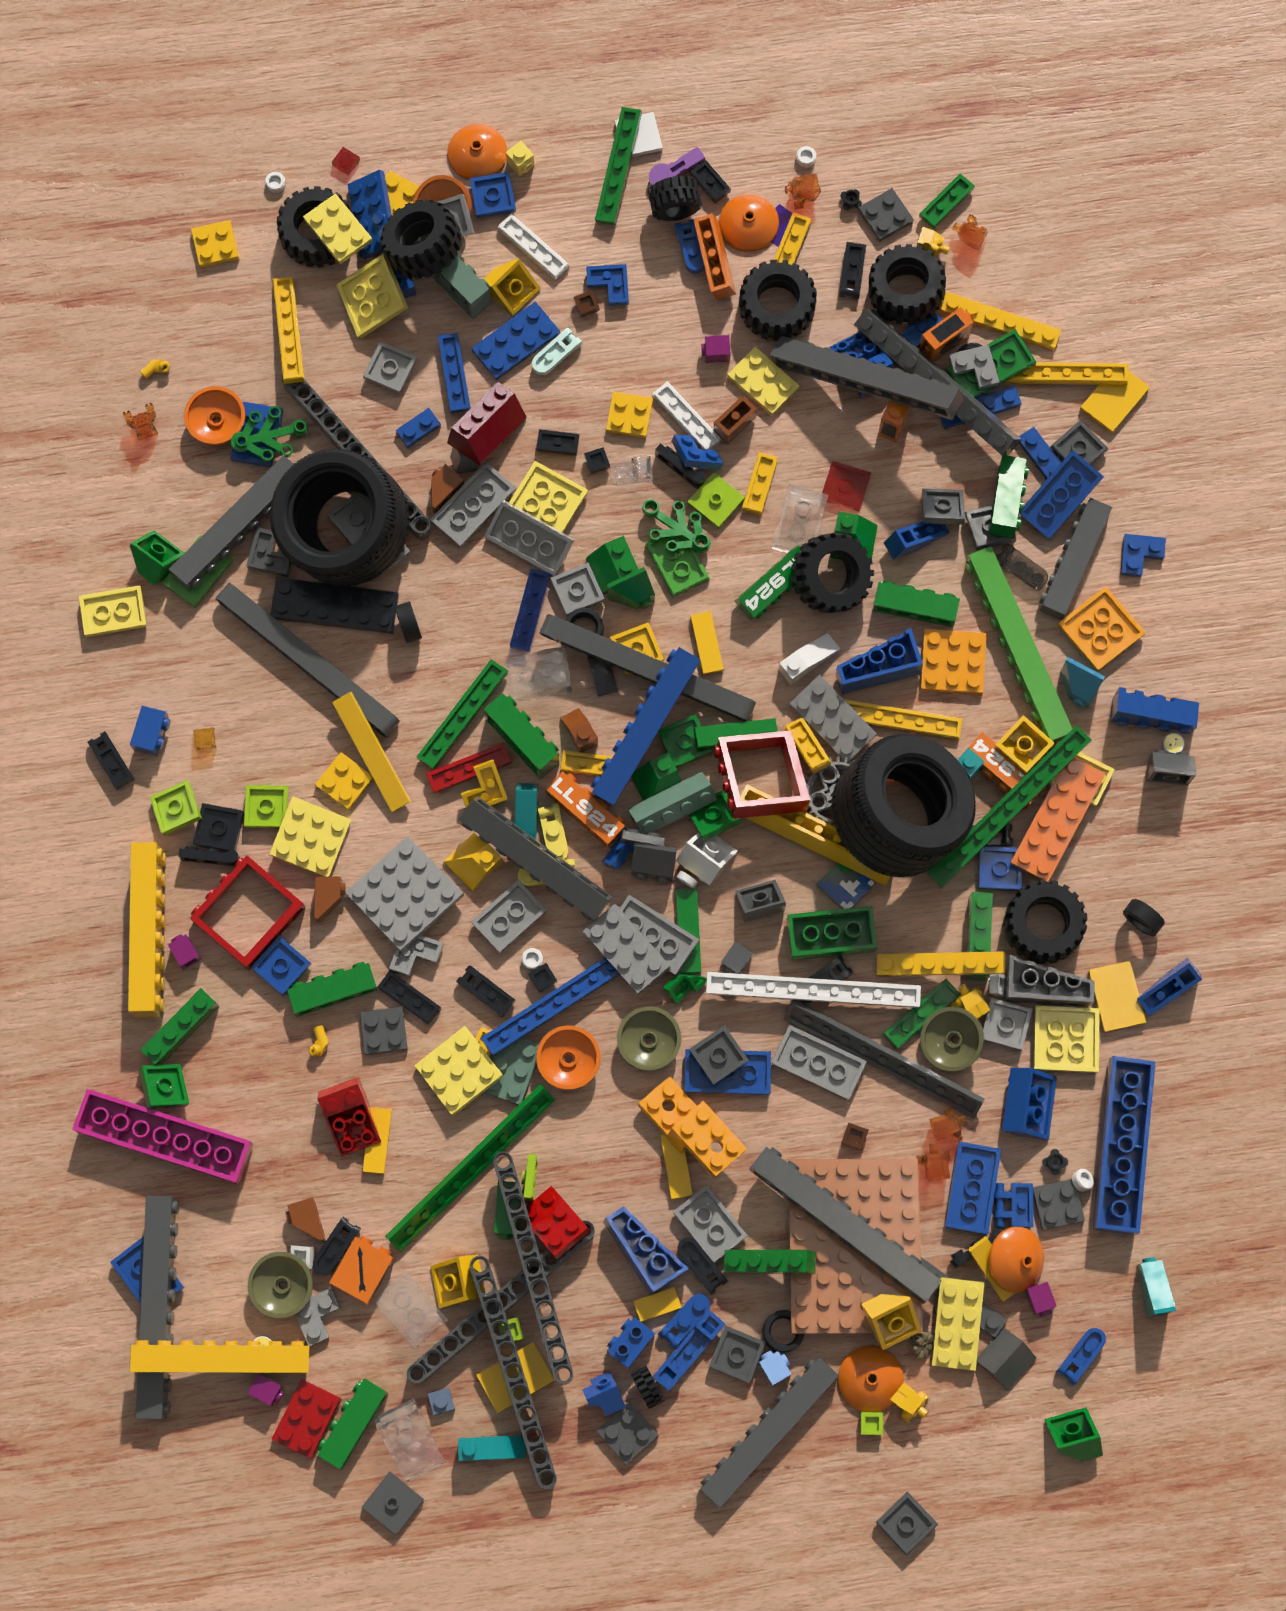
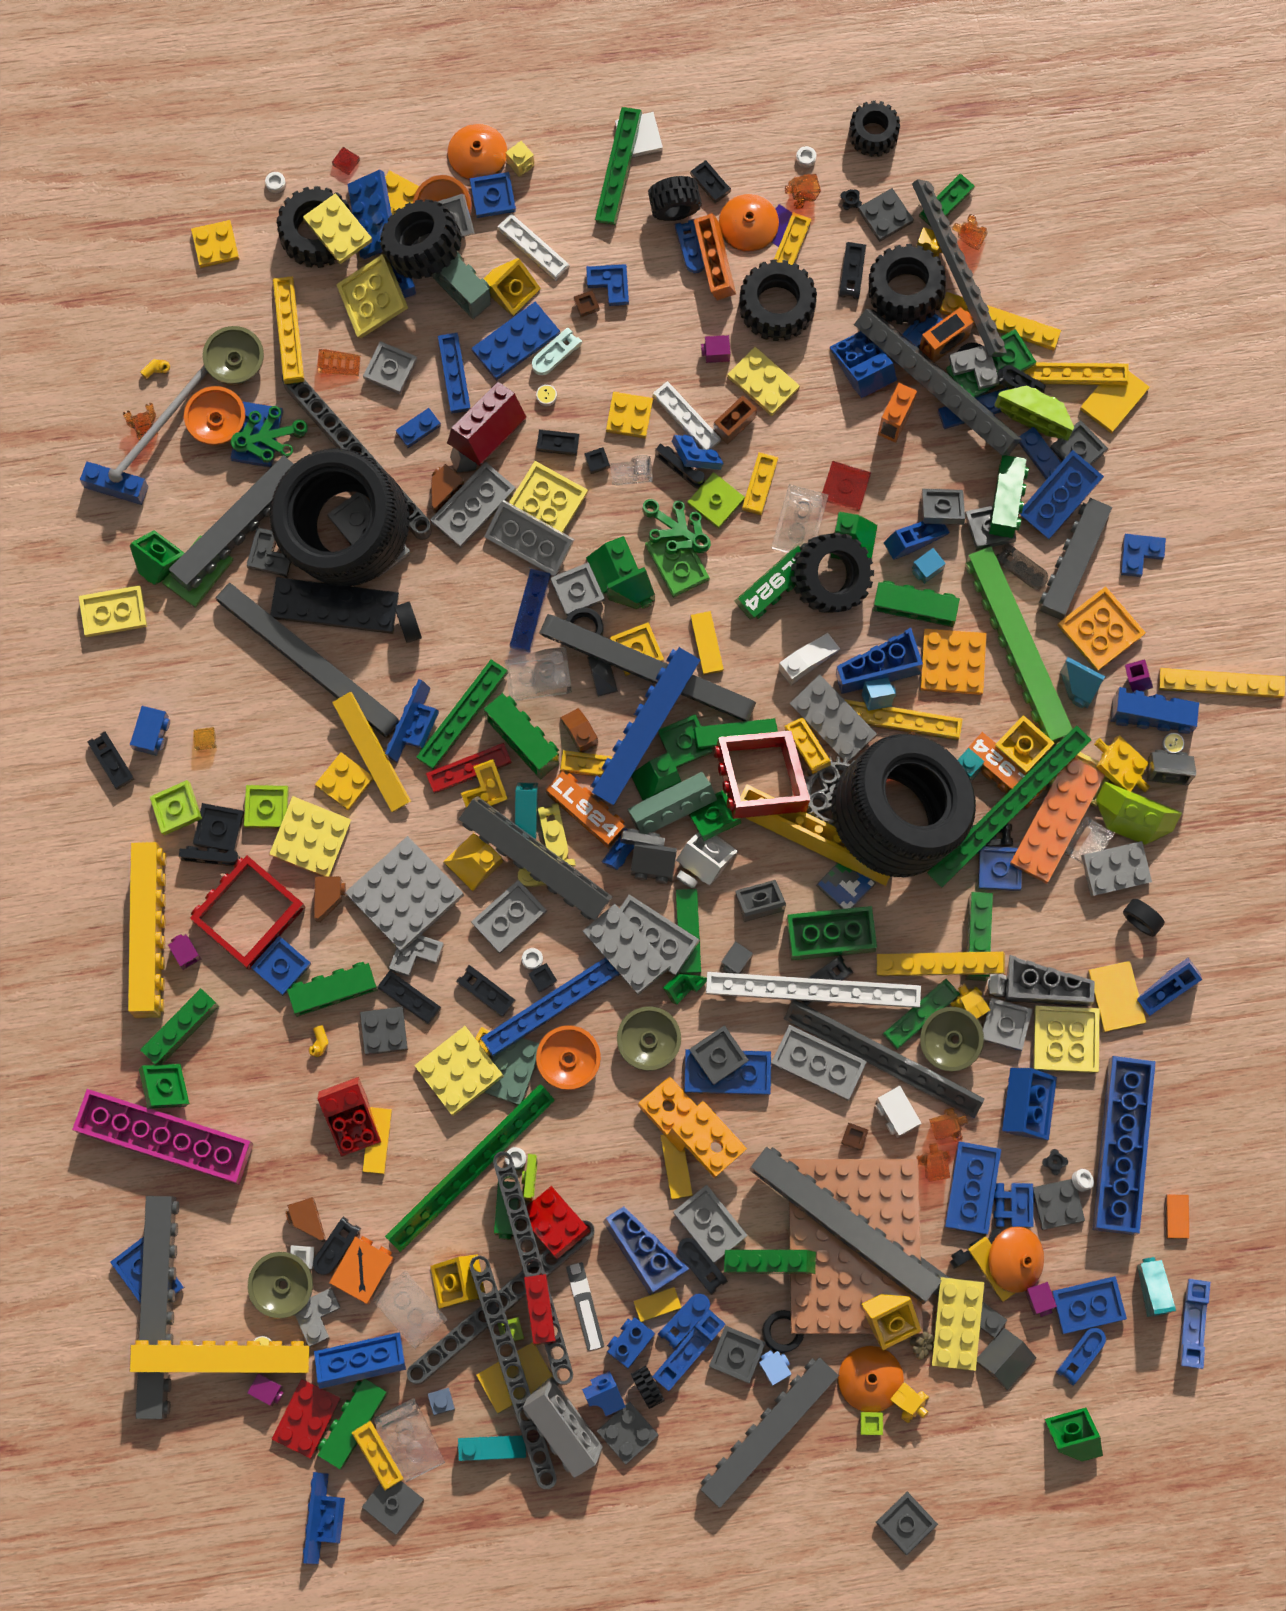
medium lavender piece [649,146,705,186] -> none
dark grey brick [770,336,963,420] -> none
black tyre [1003,880,1088,964] -> none
none -> blue brick [80,461,149,505]
none -> light grey bar [108,365,208,482]
none -> olive dish [202,326,264,385]
none -> blue bracket [303,1472,345,1564]
none -> blue plate [314,1332,406,1389]
none -> clear orange slope [317,349,361,376]
none -> yellow tile [351,1421,404,1491]
none -> blue bracket [385,679,439,762]
none -> white tile [505,1147,526,1170]
none -> light grey slope [523,1377,603,1478]
none -> red brick [524,1274,556,1346]
none -> light yellow tile [536,385,557,406]
none -> sticker [566,1262,604,1350]
none -> black tyre [849,100,900,157]
none -> dark azure brick [861,678,896,711]
none -> white brick [875,1086,921,1138]
none -> dark grey plate [912,179,1007,357]
none -> dark azure brick [912,548,946,584]
none -> lime wedge [994,385,1074,441]
none -> black plate [998,365,1046,393]
none -> blue plate [1051,1276,1127,1334]
none -> clear plate [1064,815,1114,864]
none -> light grey plate [1081,841,1152,896]
none -> yellow plate [1094,735,1150,792]
none -> lime wedge [1096,781,1182,845]
none -> magenta brick [1125,659,1153,693]
none -> yellow plate [1159,668,1285,698]
none -> orange tile [1166,1194,1189,1239]
none -> blue slope [1180,1279,1211,1369]

